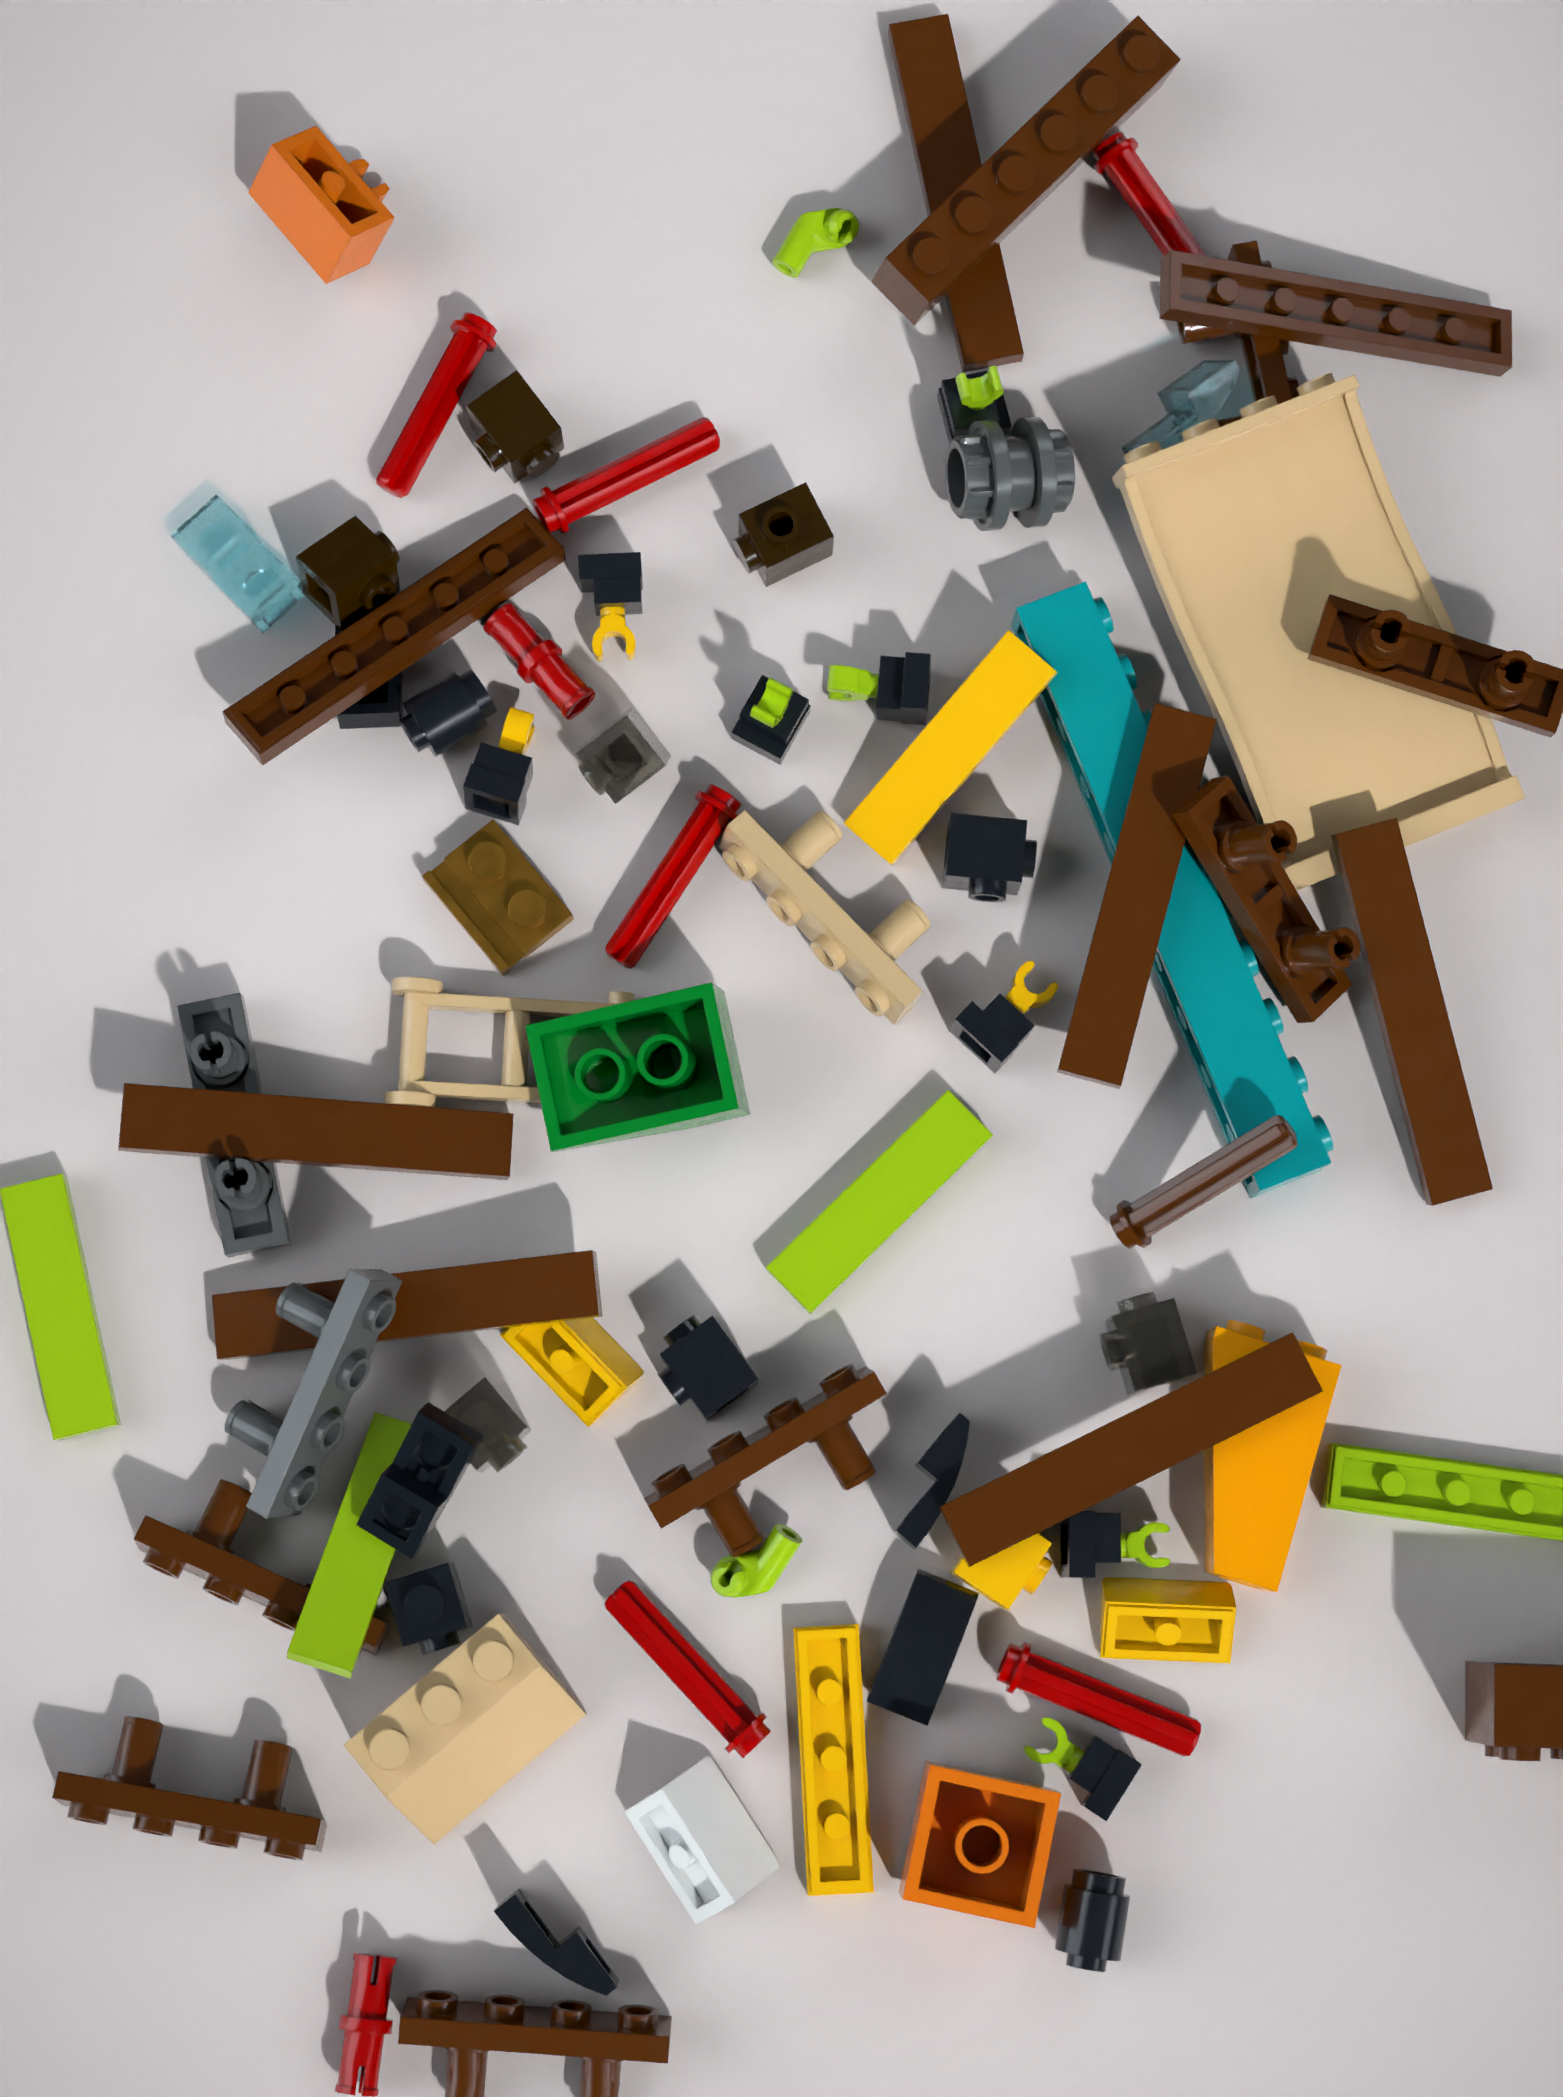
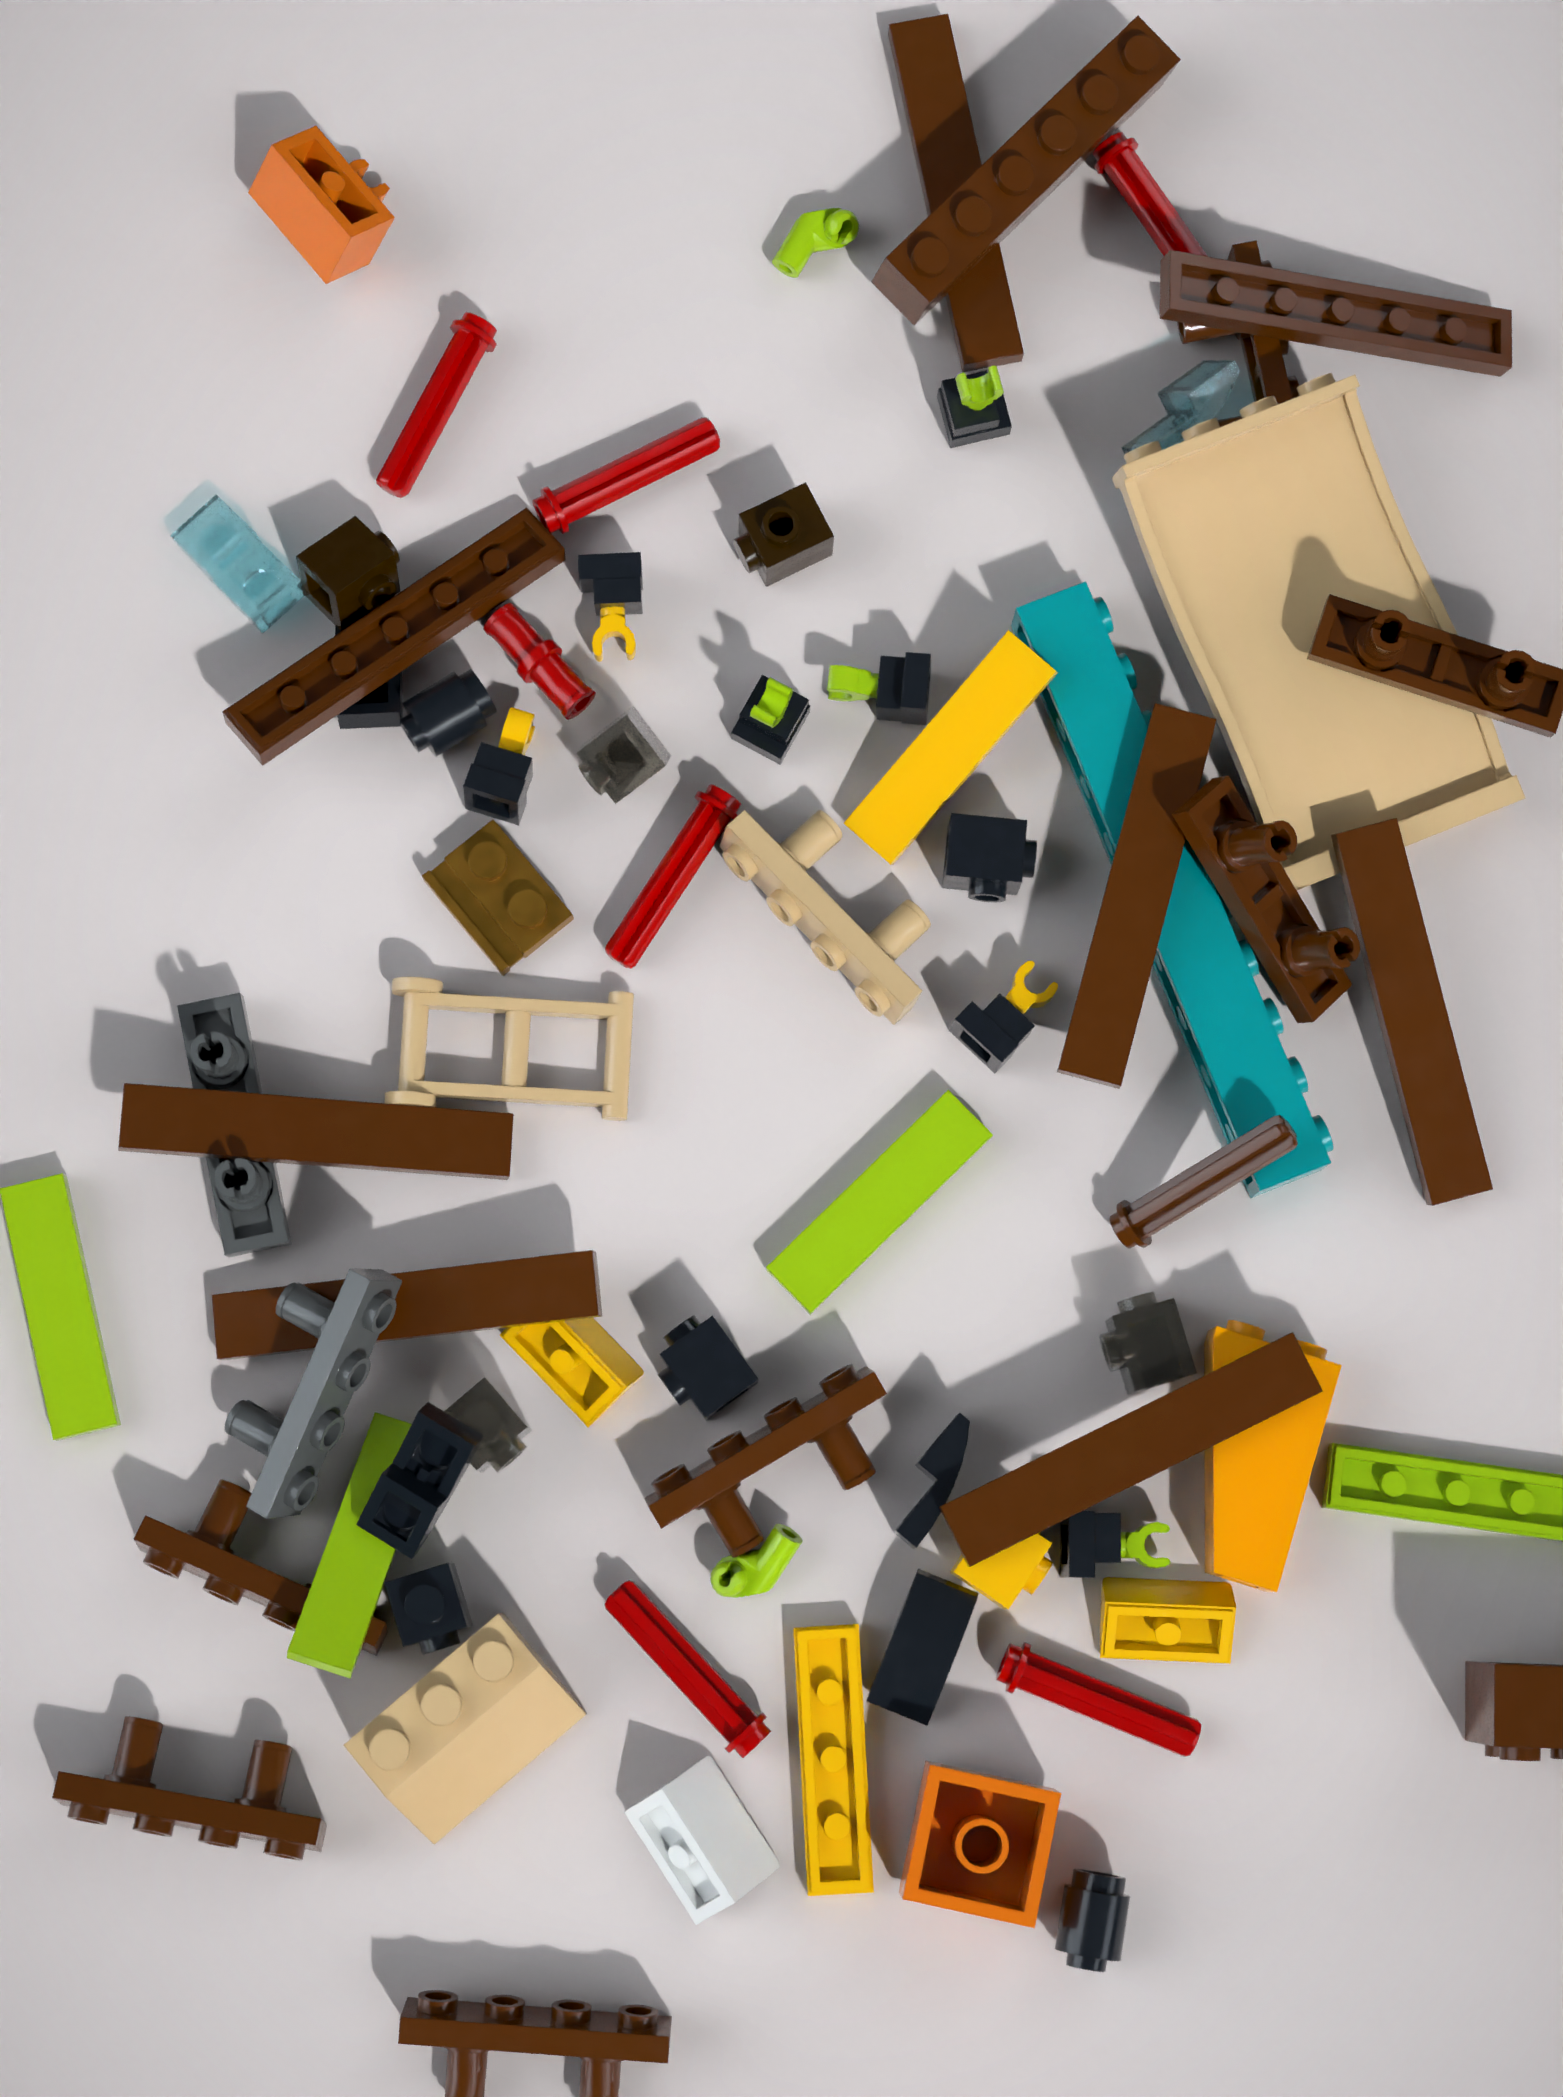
red pin [335,1953,397,2097] -> none
dark brown brick [466,370,564,484] -> none
black slope [494,1889,619,1996] -> none
green slope [525,982,751,1152] -> none
dark grey piece [945,417,1075,531] -> none
black piece [1023,1717,1142,1821] -> none

